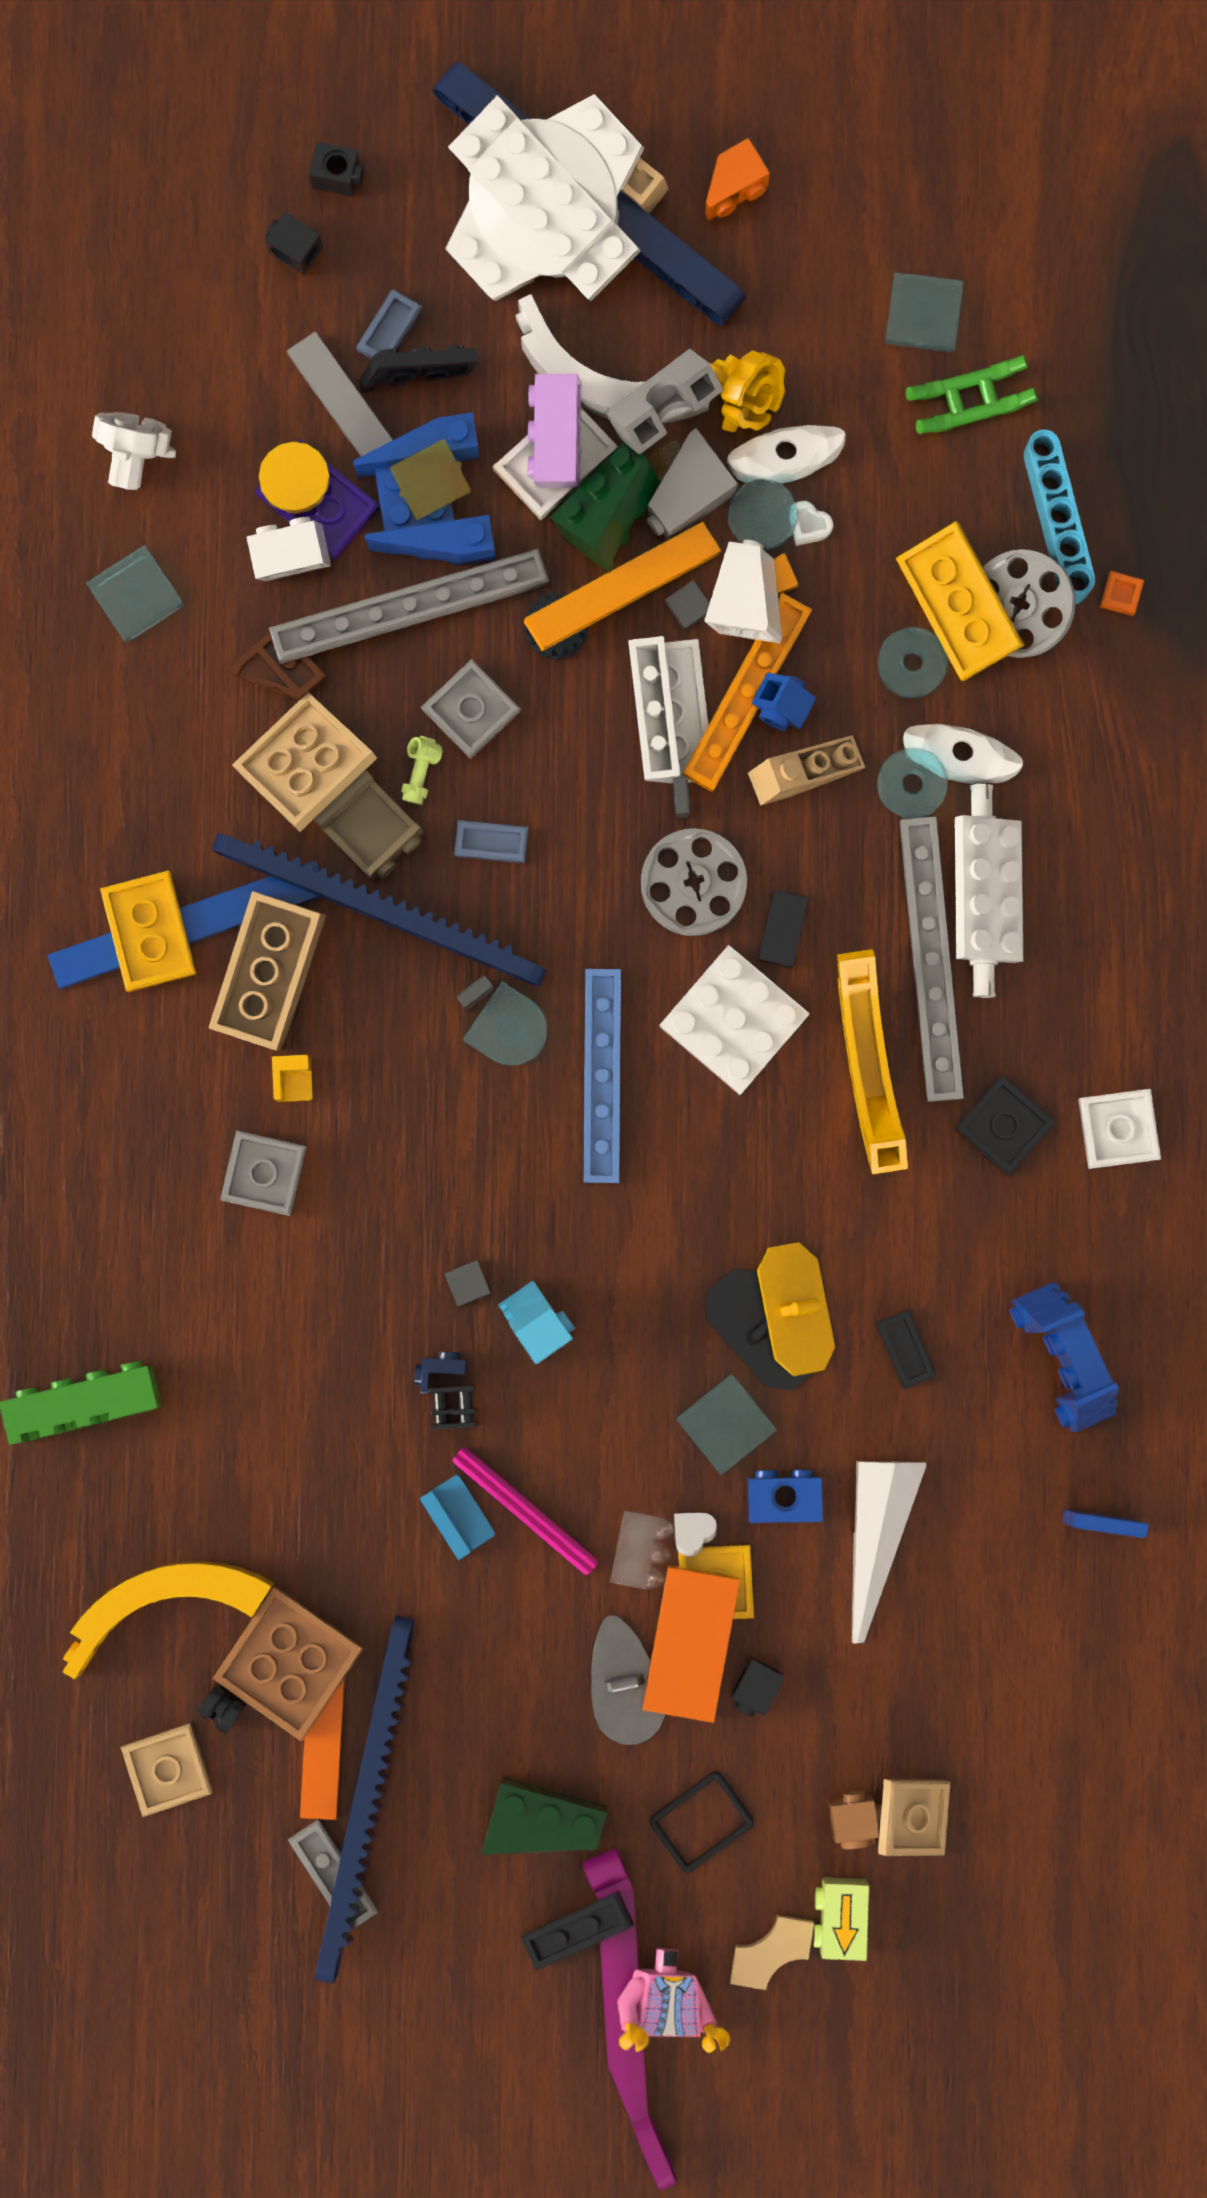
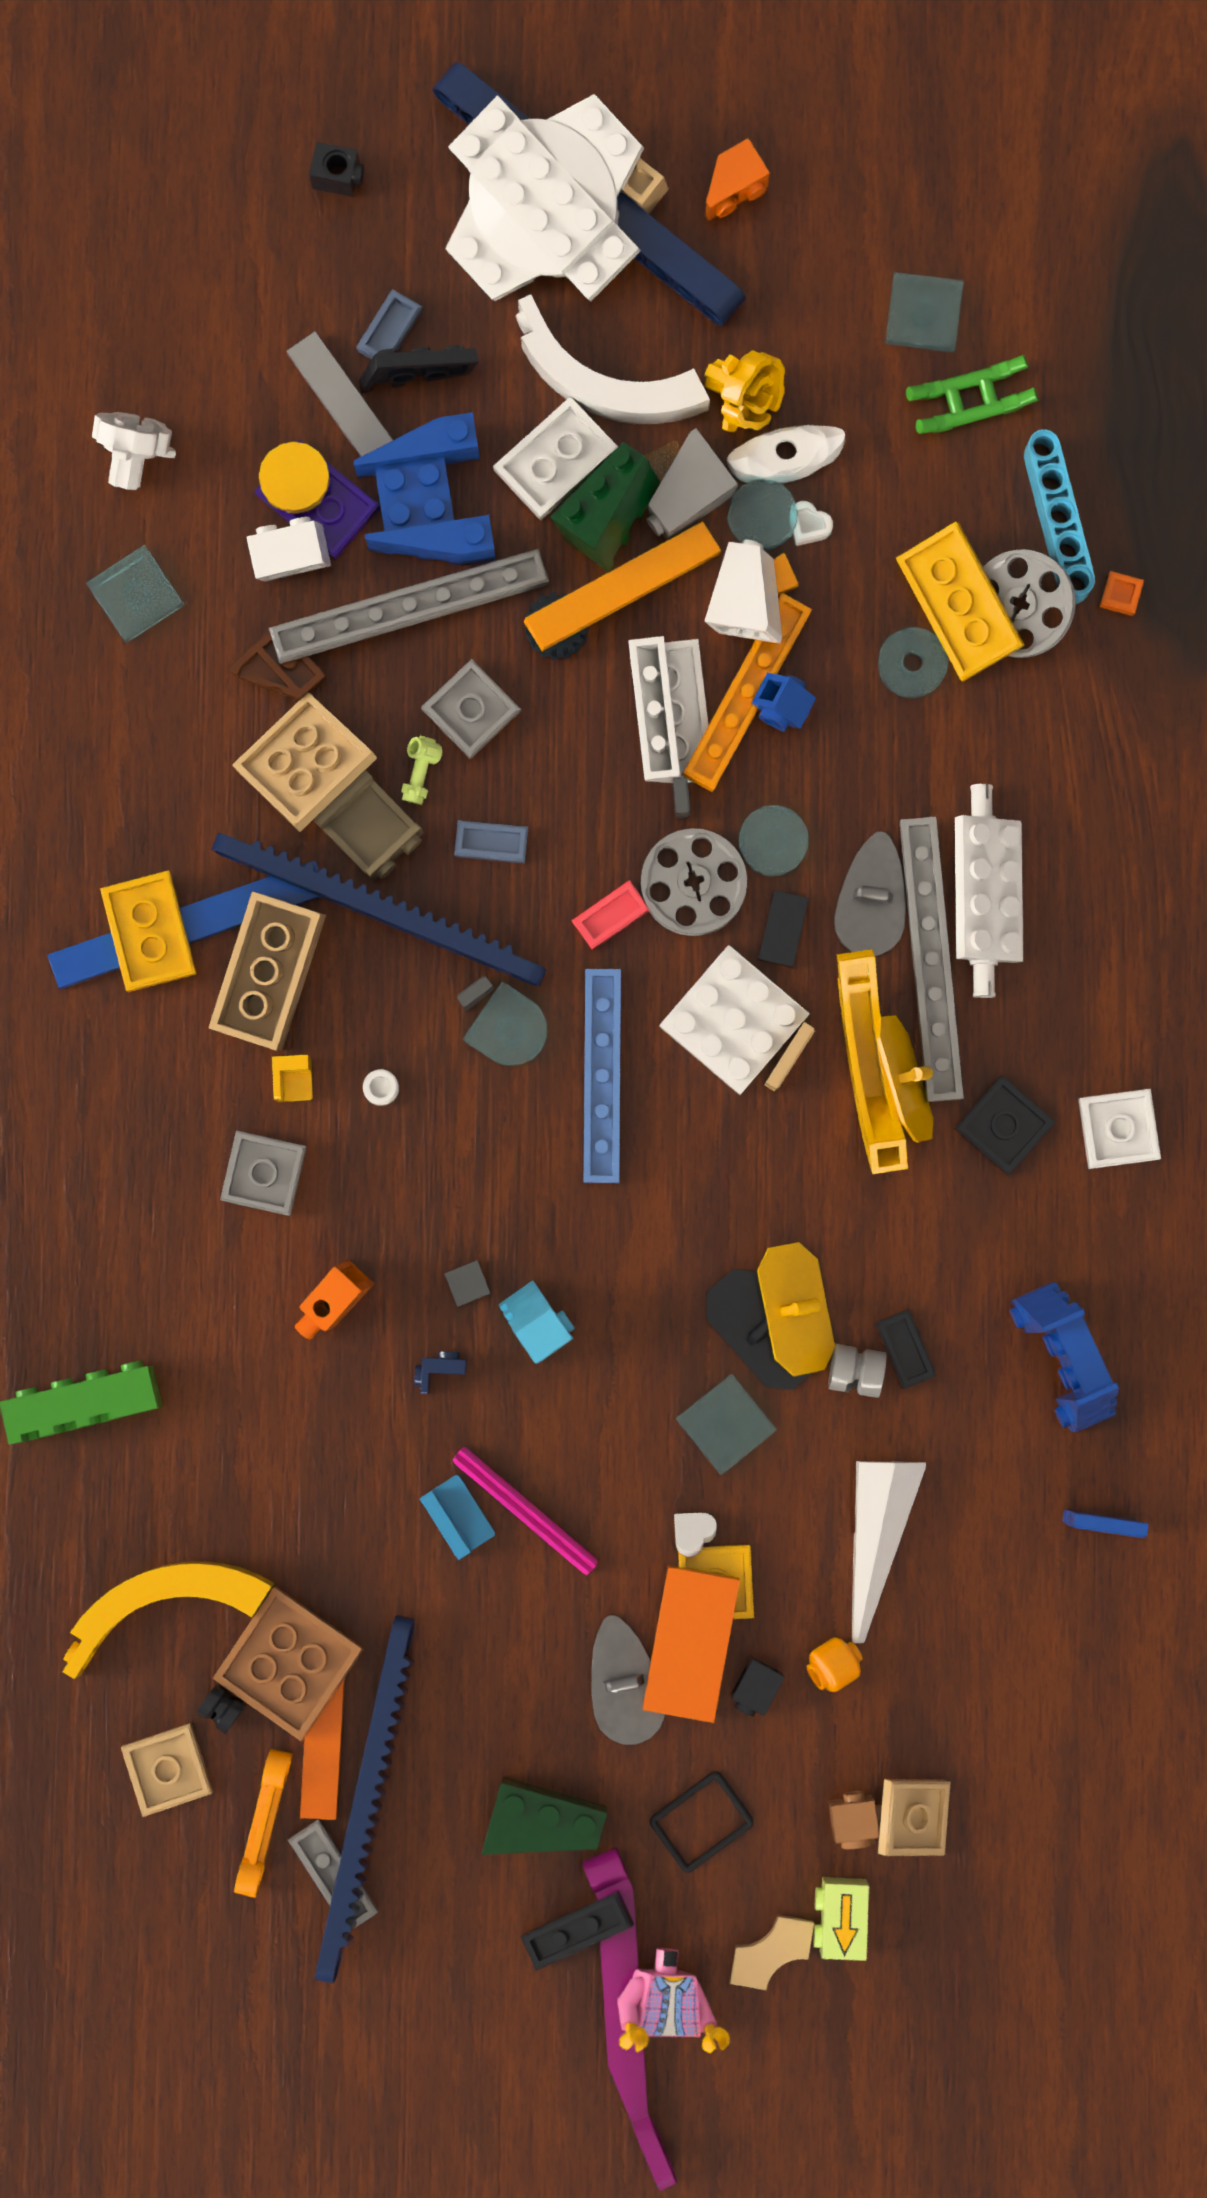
black brick [265,212,323,275] -> none
clear yellow piece [389,439,472,521] -> none
black piece [428,1385,478,1430] -> none
lavender brick [528,374,581,488] -> none
light grey arch [605,349,724,455] -> none
clear plate [610,1510,675,1589] -> none
dark grey tile [664,580,710,631] -> none
blue brick [747,1469,823,1523] -> none
tan slope [748,735,865,805] -> none
clear light blue tile [877,748,948,819] -> none
white piece [903,724,1023,784] -> none
none -> light orange piece [234,1748,292,1898]
none -> orange torso [295,1260,375,1340]
none -> white tile [363,1069,399,1106]
none -> coral tile [572,880,649,951]
none -> clear light blue tile [738,805,809,876]
none -> tan tile [764,1022,815,1092]
none -> light orange head [806,1637,862,1692]
none -> light grey wheel [828,1344,887,1398]
none -> flat silver shield [834,831,906,956]
none -> yellow shield [877,1015,934,1143]

